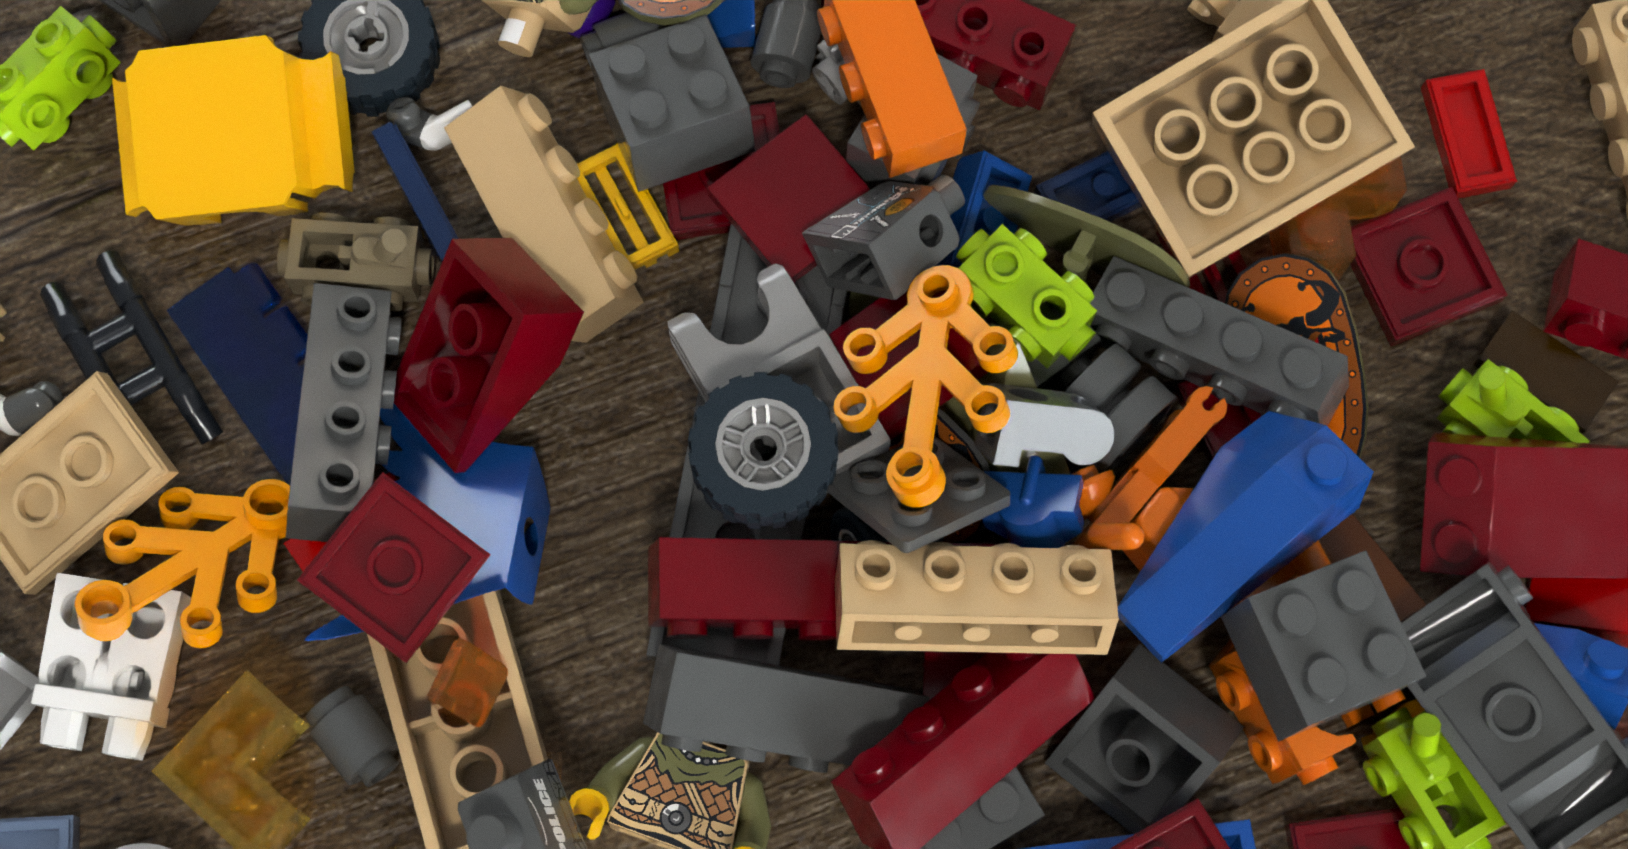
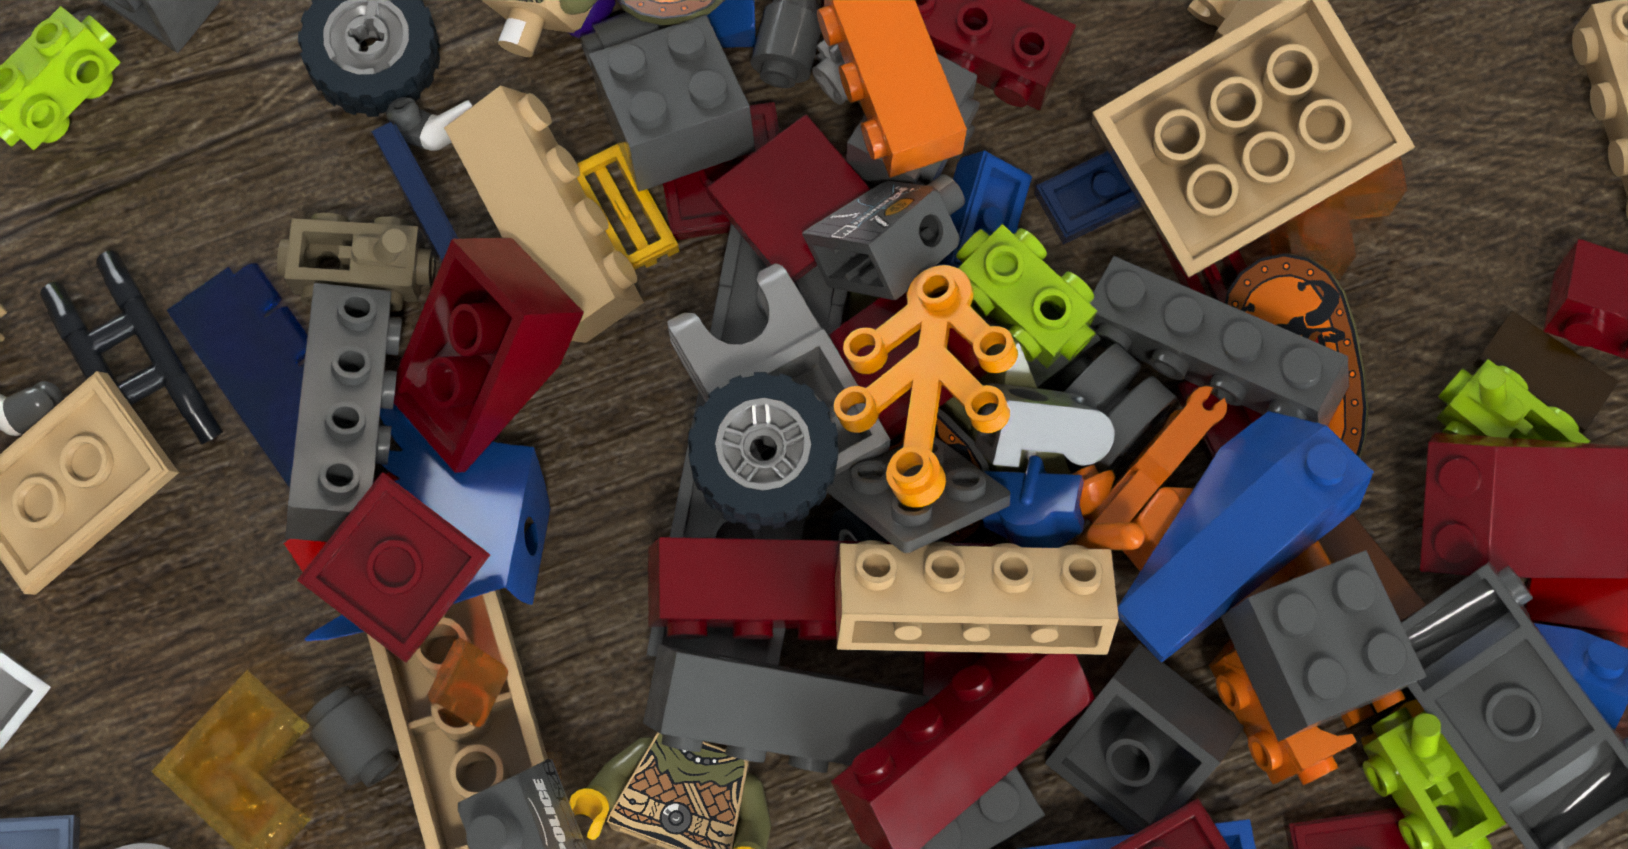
white hips [31,573,191,761] -> none
light orange plant [75,479,290,648] -> none
yellow piece [112,35,355,226] -> none
olive shield [983,185,1190,288] -> none
dark red tile [1337,187,1508,347] -> none
red tile [1421,69,1517,199] -> none

